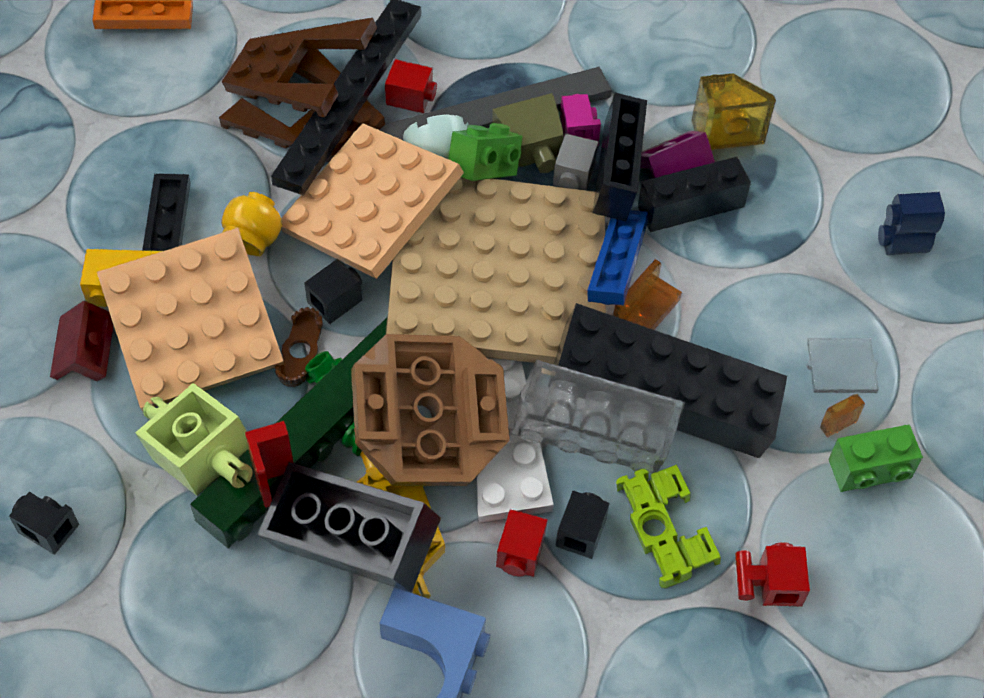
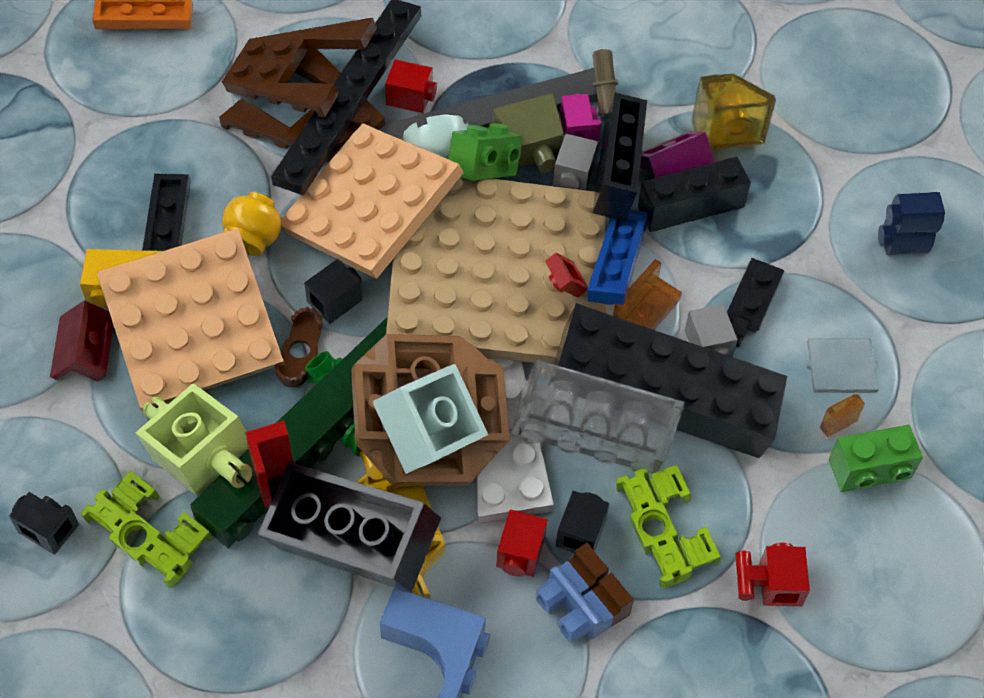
none -> lime piece [81,470,213,588]
none -> light aqua brick [372,364,488,474]
none -> medium blue hips [536,543,634,642]
none -> red plate [545,253,588,298]
none -> dark tan axle [592,49,619,117]
none -> light grey brick [684,304,737,357]
none -> black hinge [727,258,784,348]

